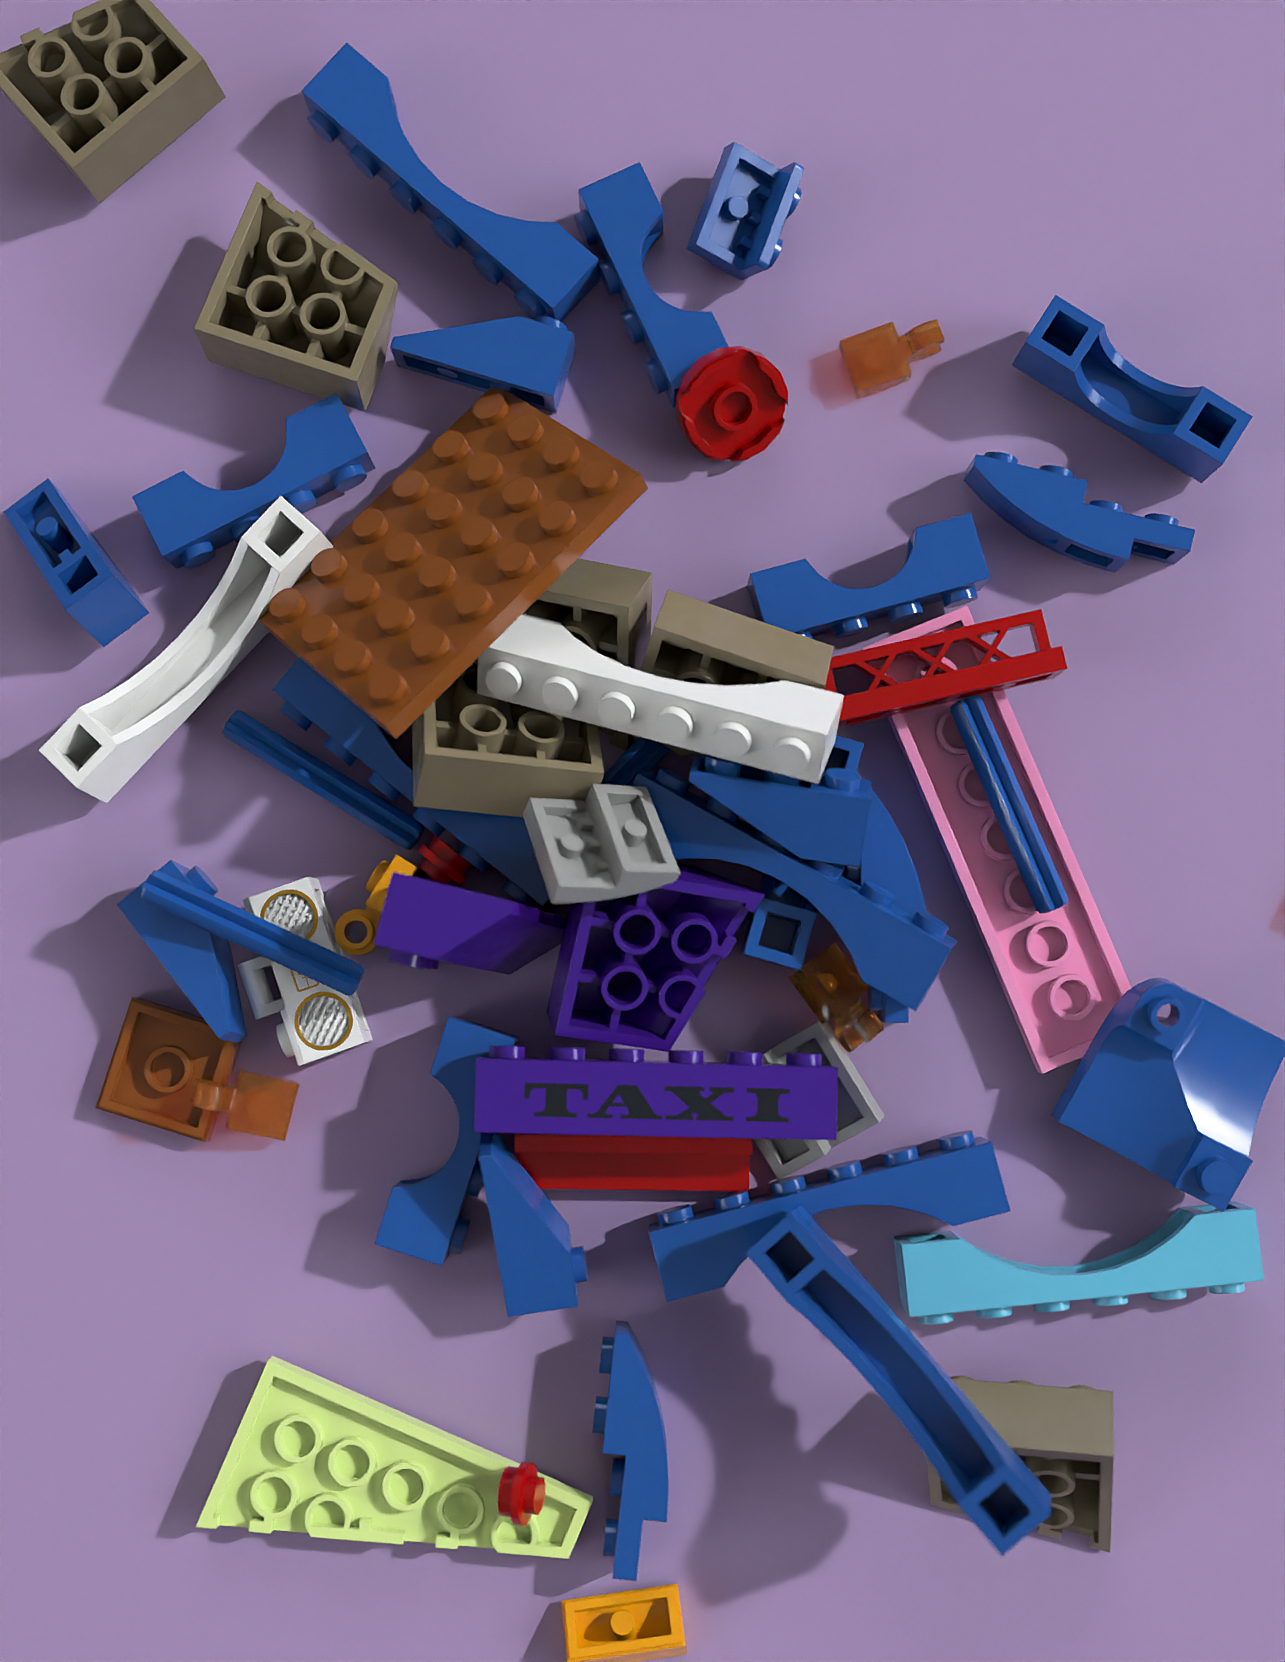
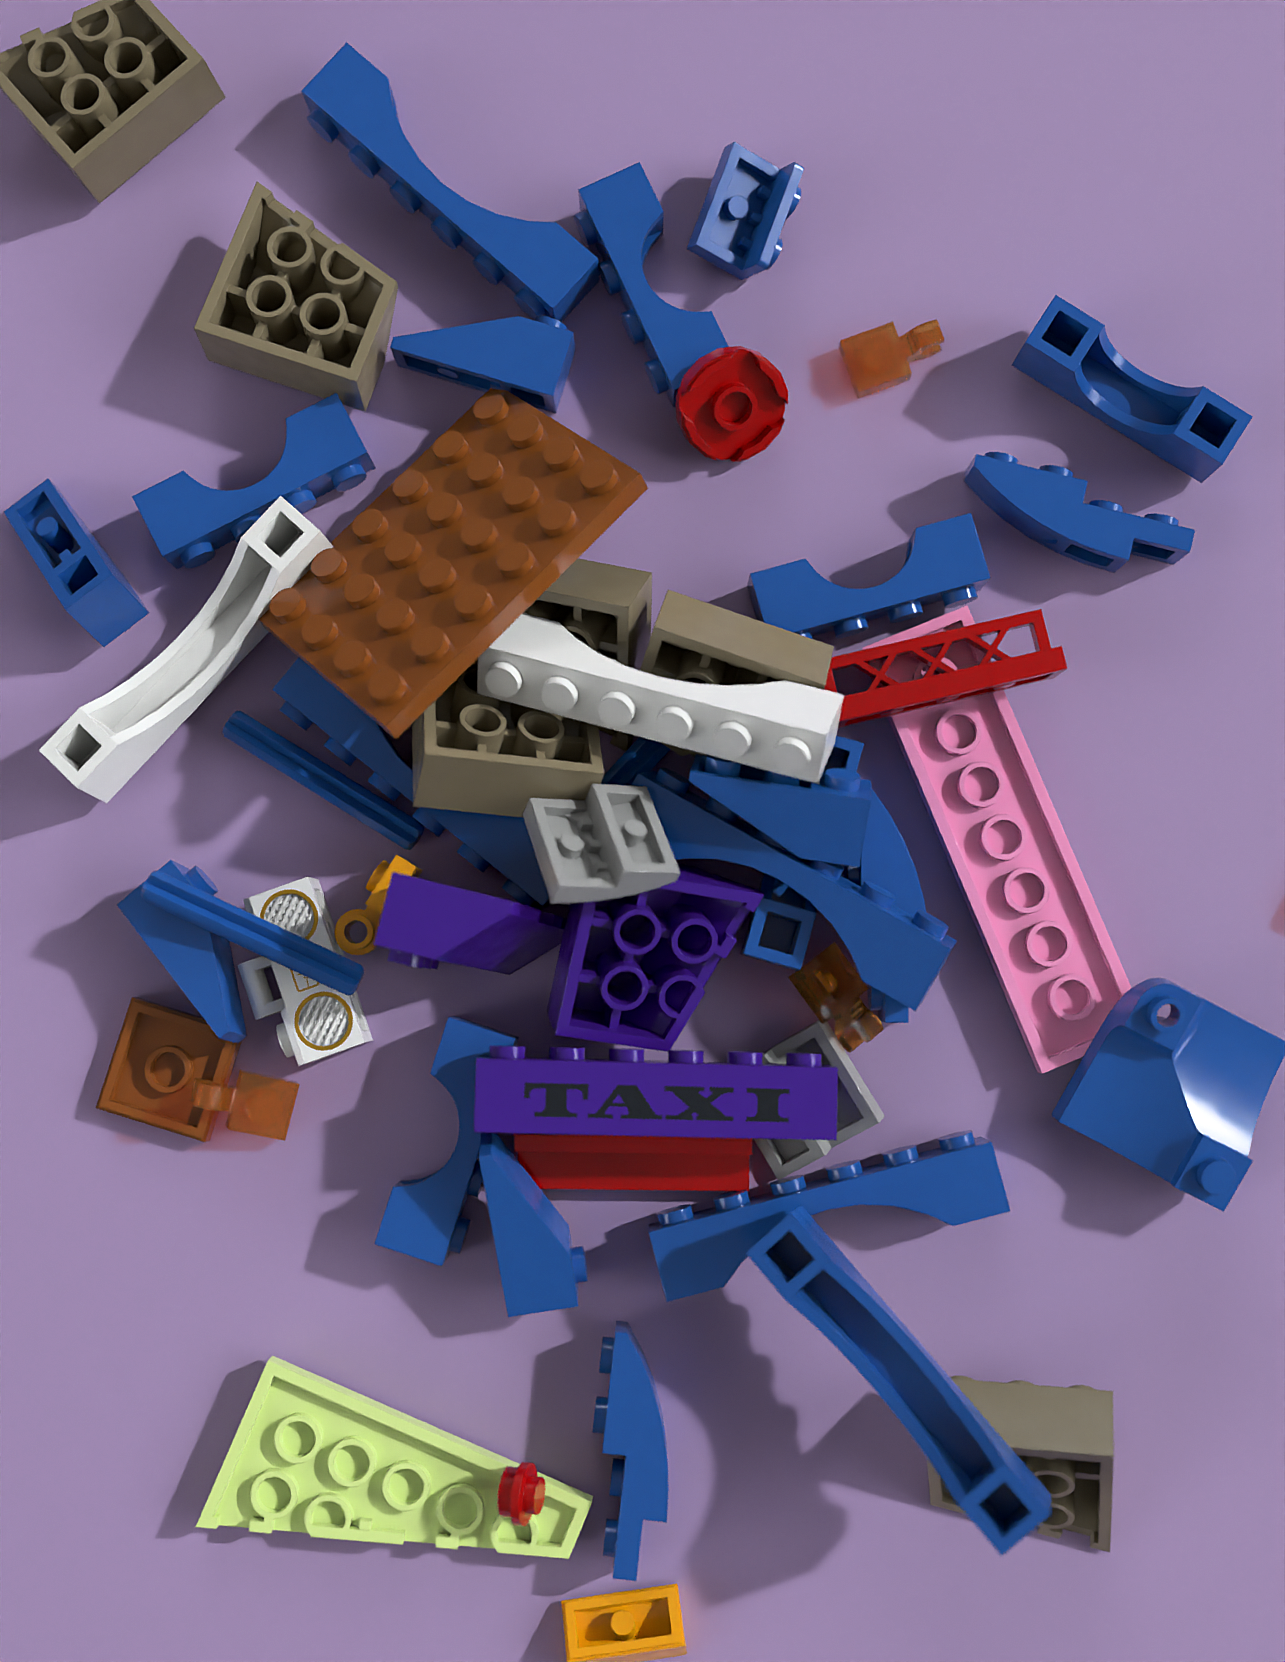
red plate [417,836,472,885] -> none
medium azure arch [894,1201,1264,1324] -> none
blue axle [950,694,1068,913] -> none

